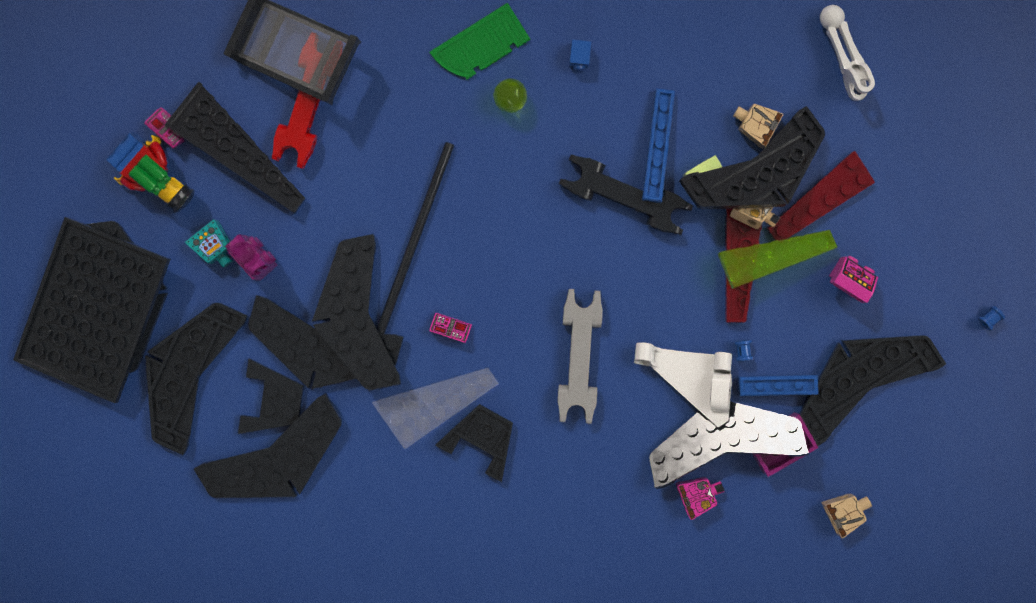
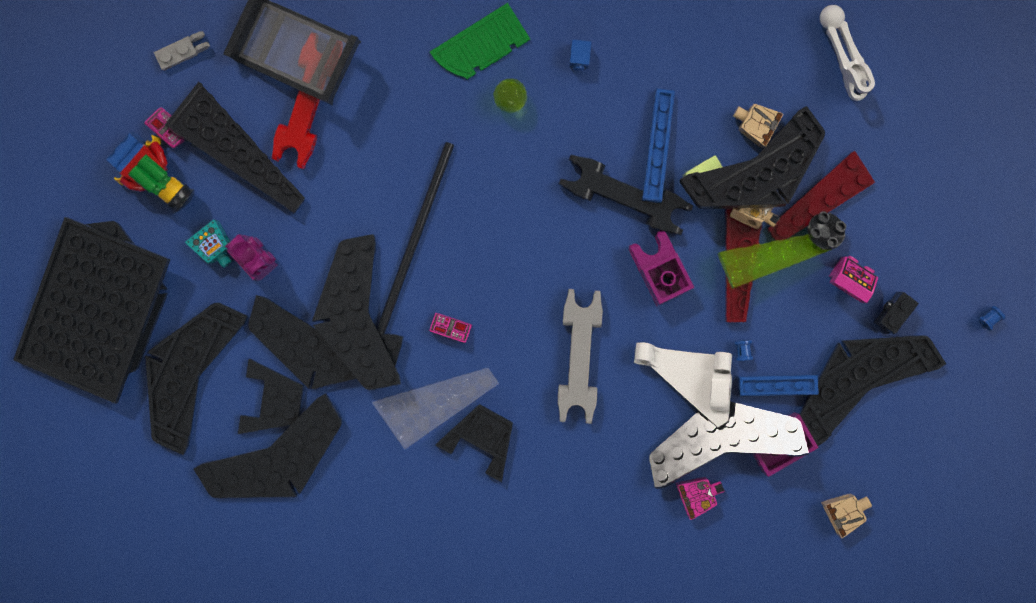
none -> light grey hinge [154,31,210,71]
none -> magenta brick [629,230,694,306]
none -> black dish [808,211,846,250]
none -> black brick [874,292,919,334]

